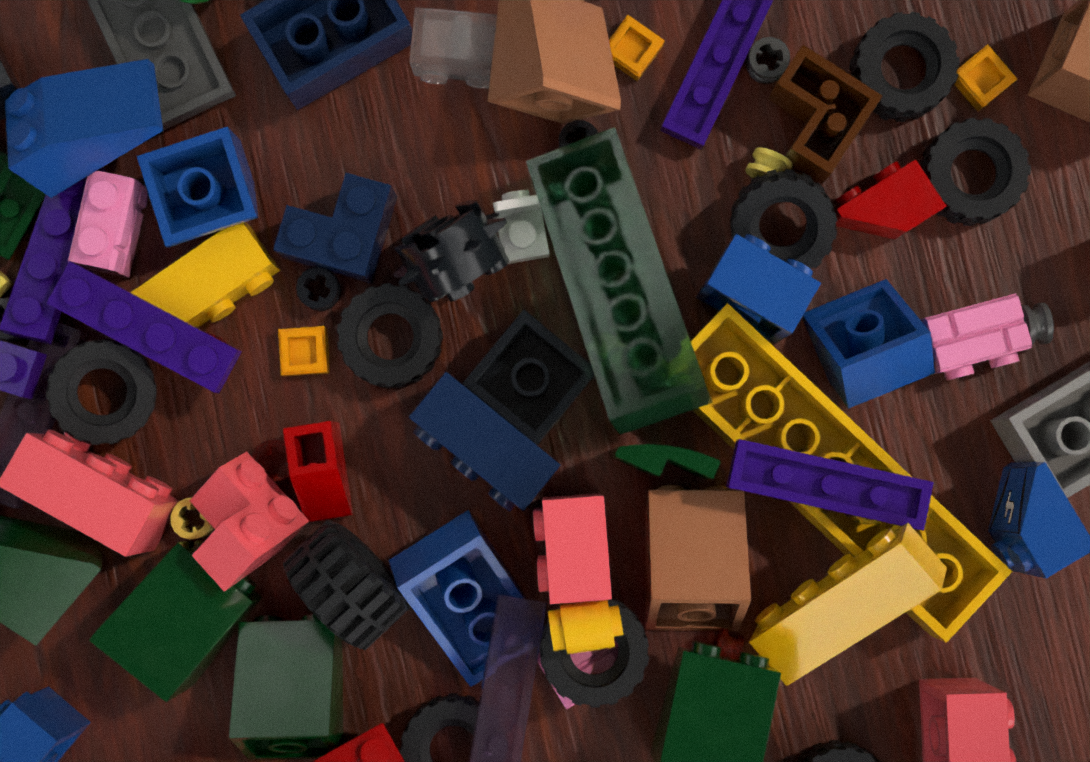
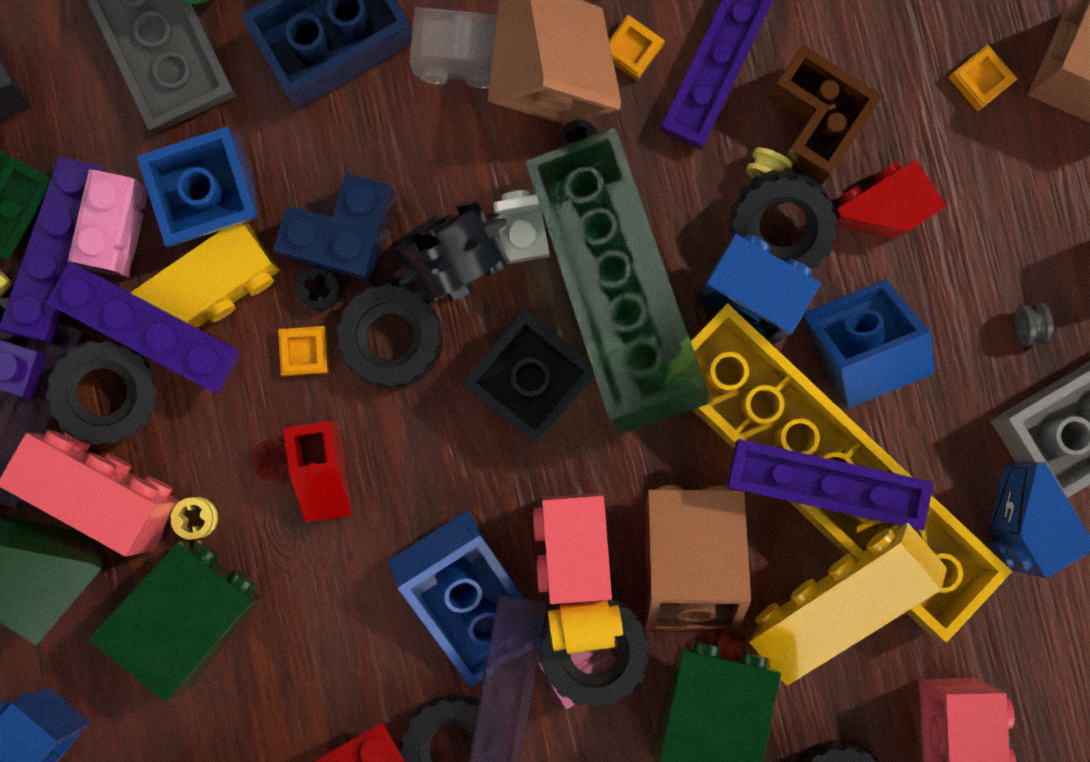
blue slope [5,59,163,198] -> none
coral brick [189,451,309,592] -> none
dark green slope [229,614,344,761] -> none
black tyre [283,520,410,650] -> none
dark blue brick [409,372,561,512] -> none
dark green slope [610,444,721,479] -> none
dark grey bush [746,37,790,84] -> none
black tyre [849,12,960,122] -> none
black tyre [919,118,1031,226] -> none
bright pink brick [921,293,1032,381] -> none

